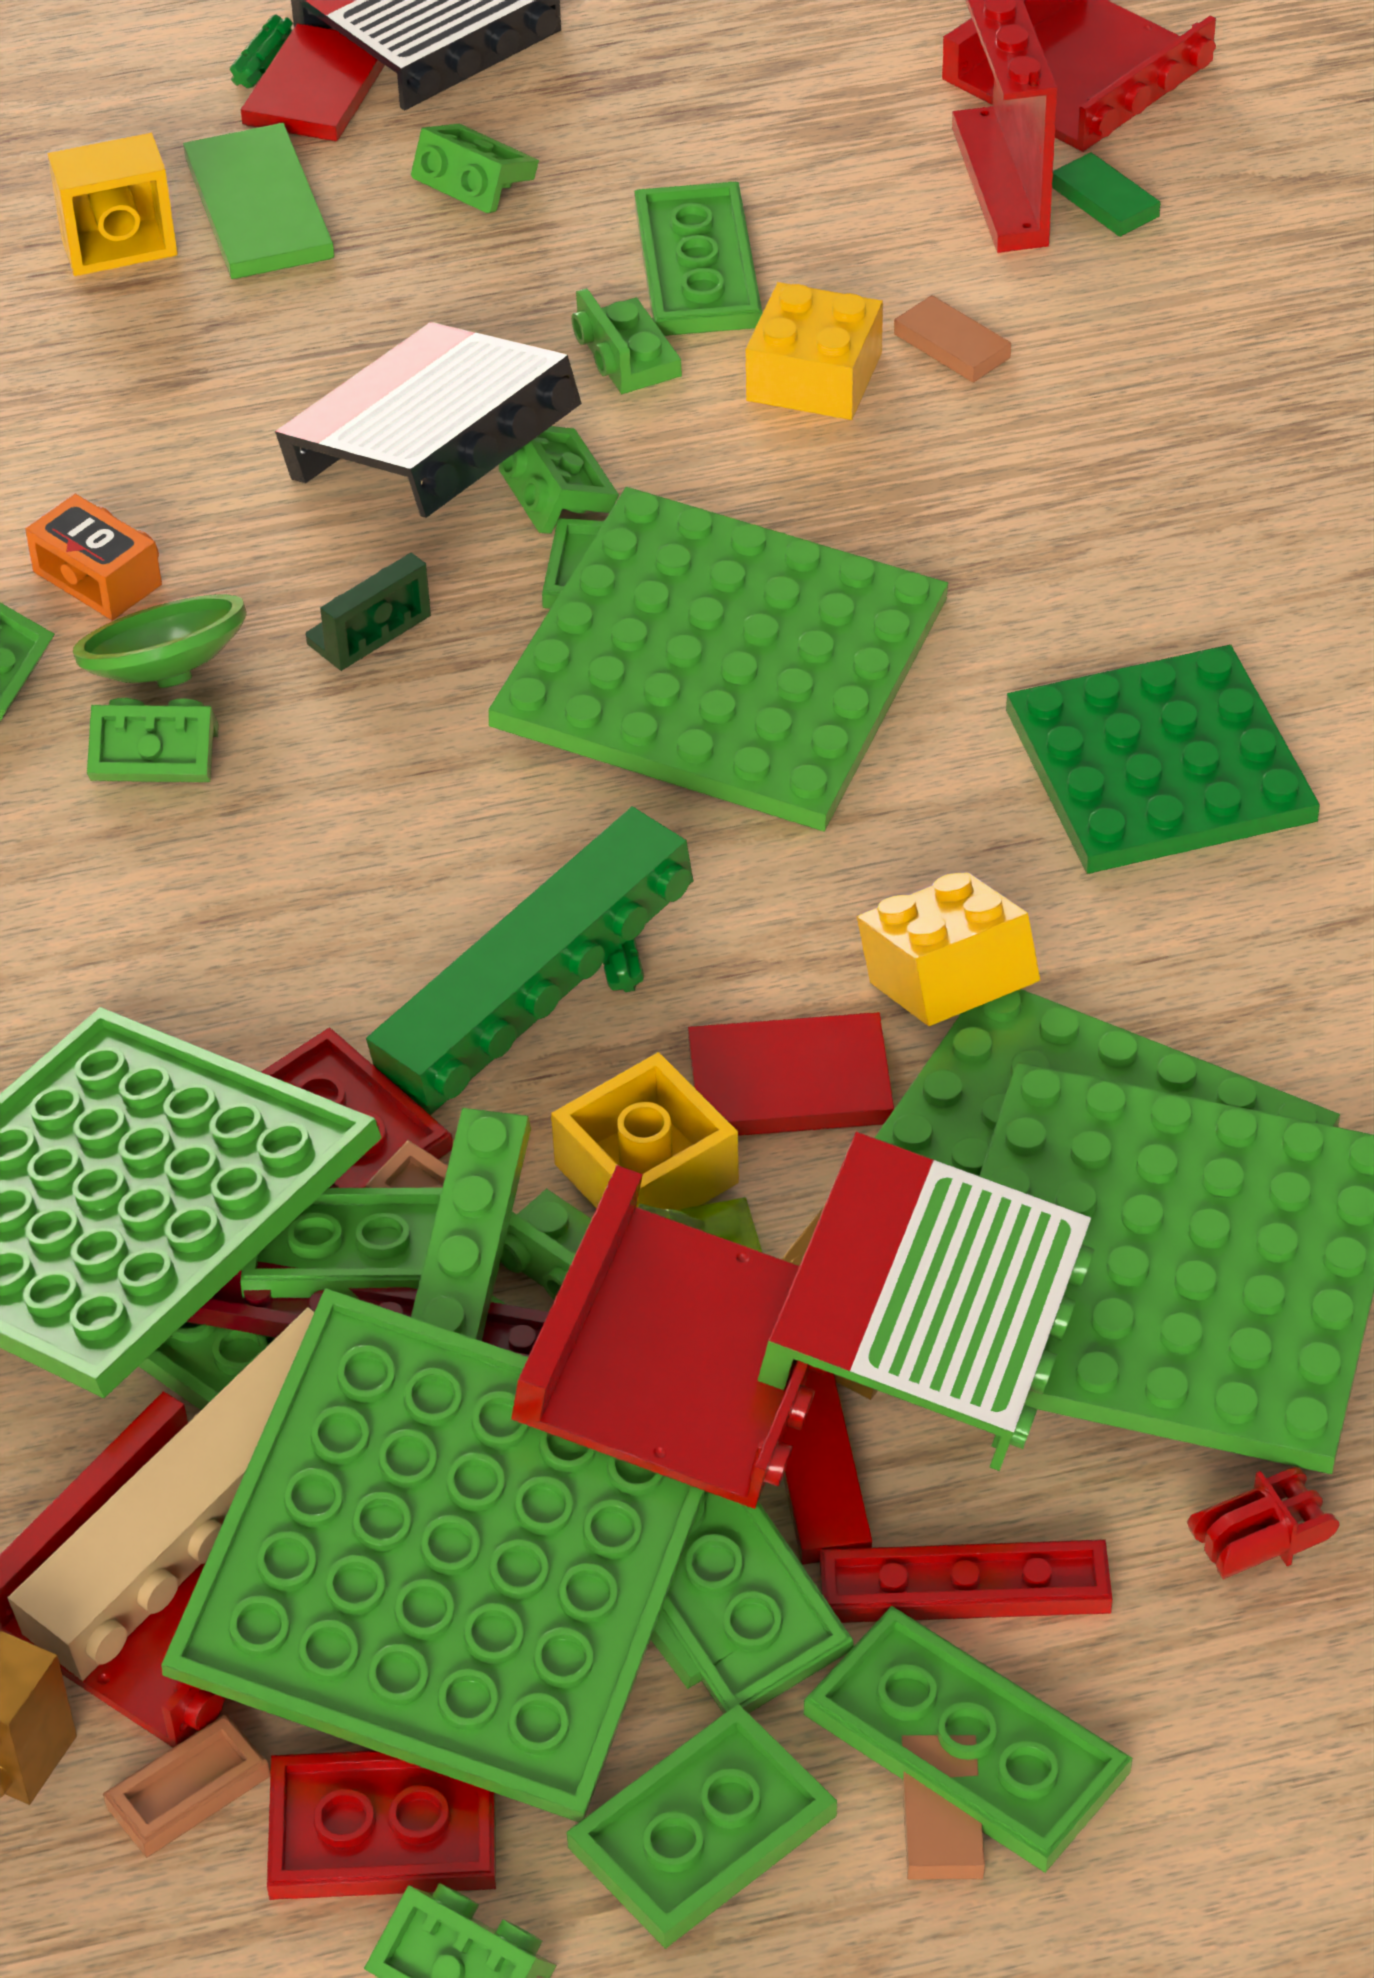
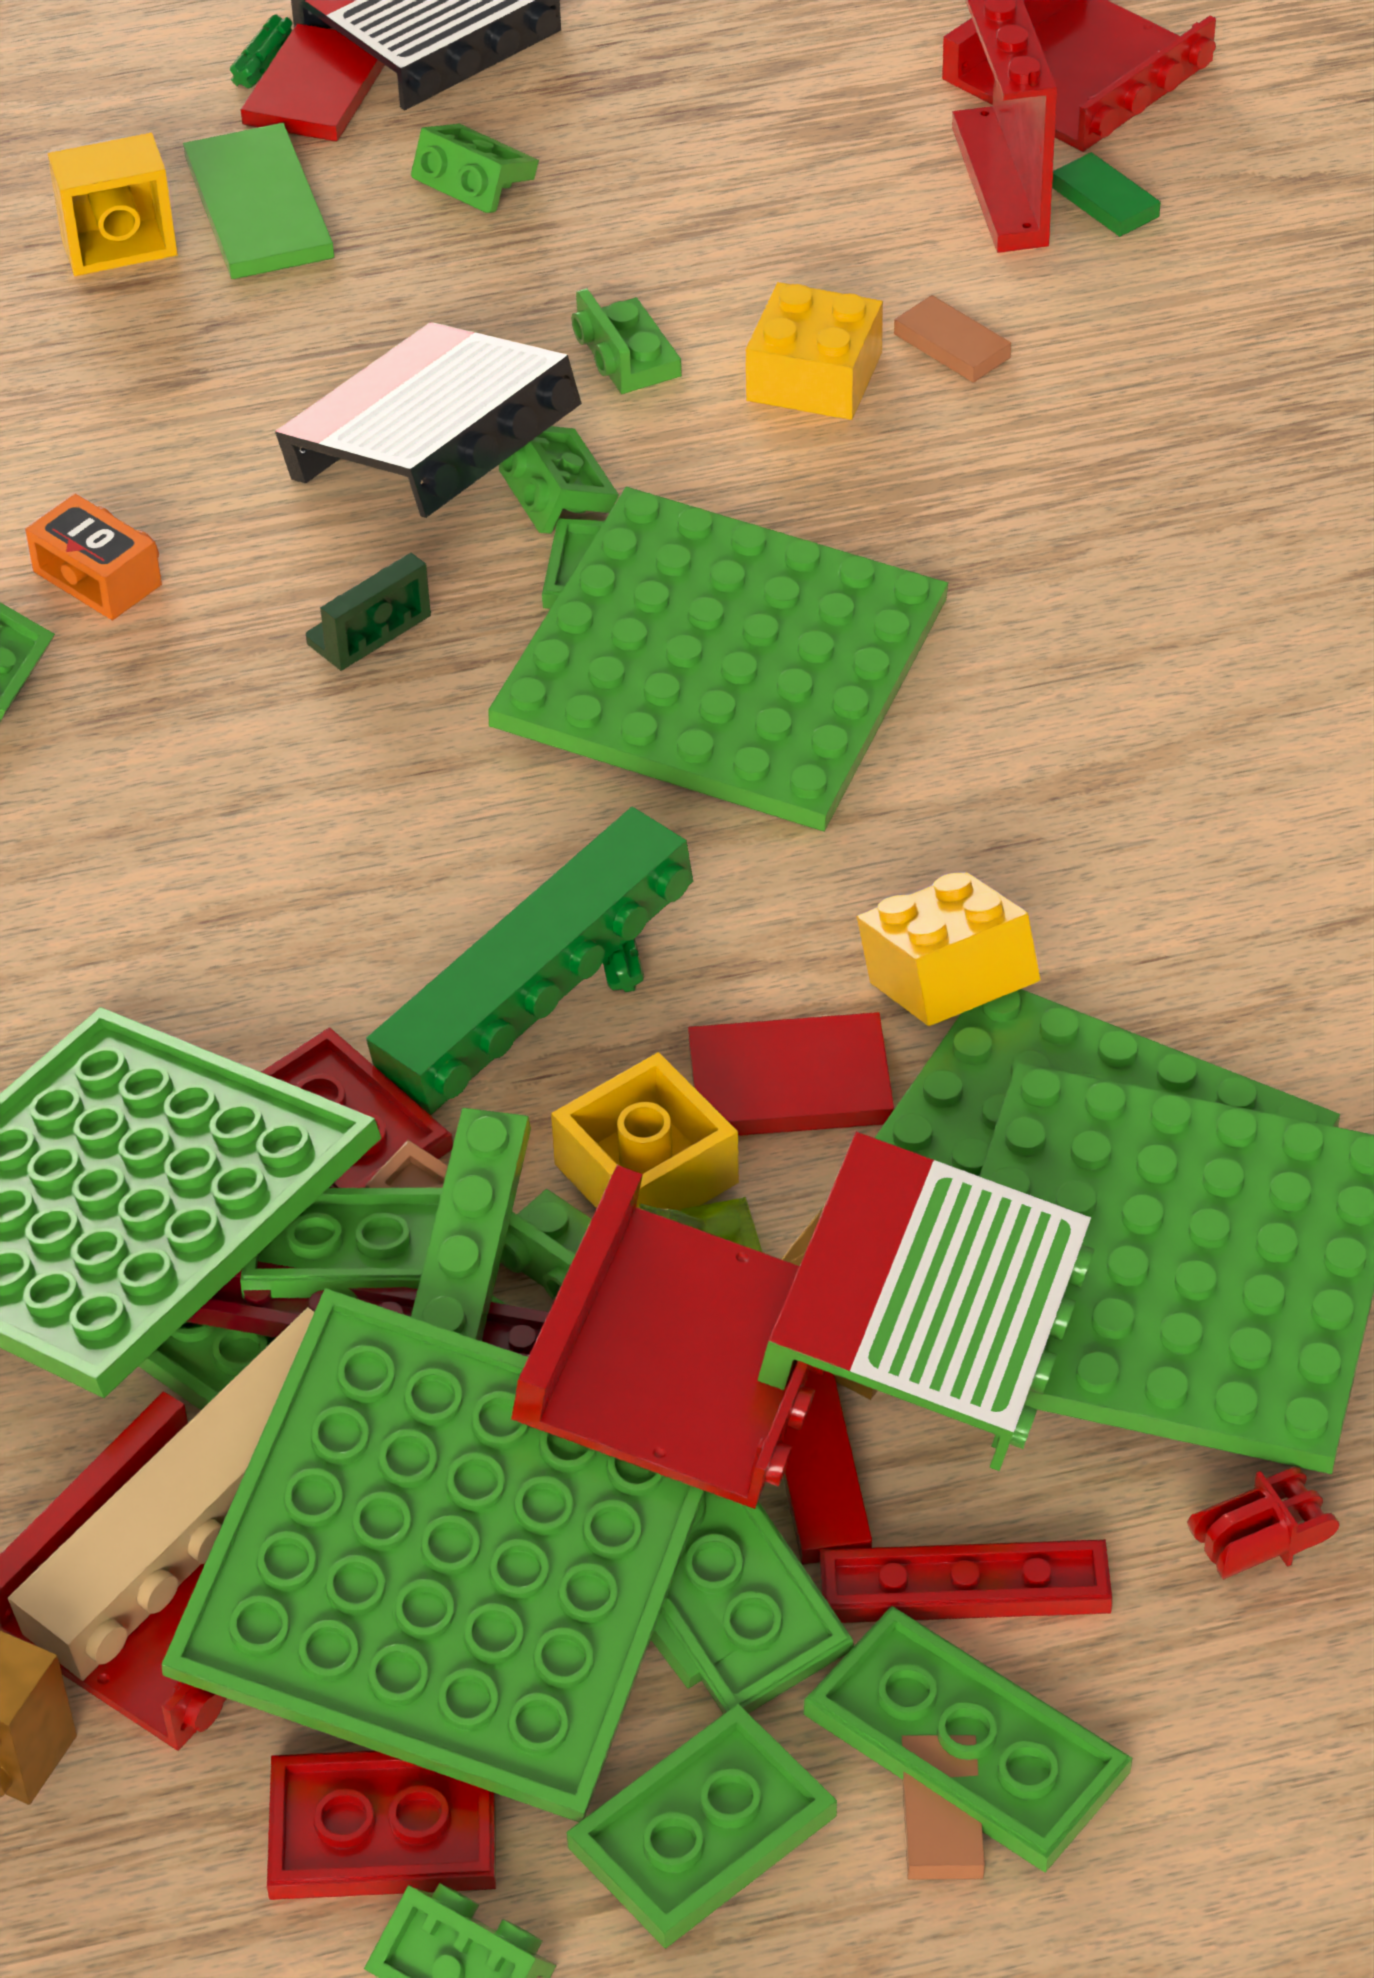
bright green dish [73,594,247,688] -> none
bright green bracket [87,698,219,782] -> none
nougat tile [103,1713,270,1858] -> none
bright green tile [634,181,762,336] -> none
green plate [1006,644,1320,874] -> none

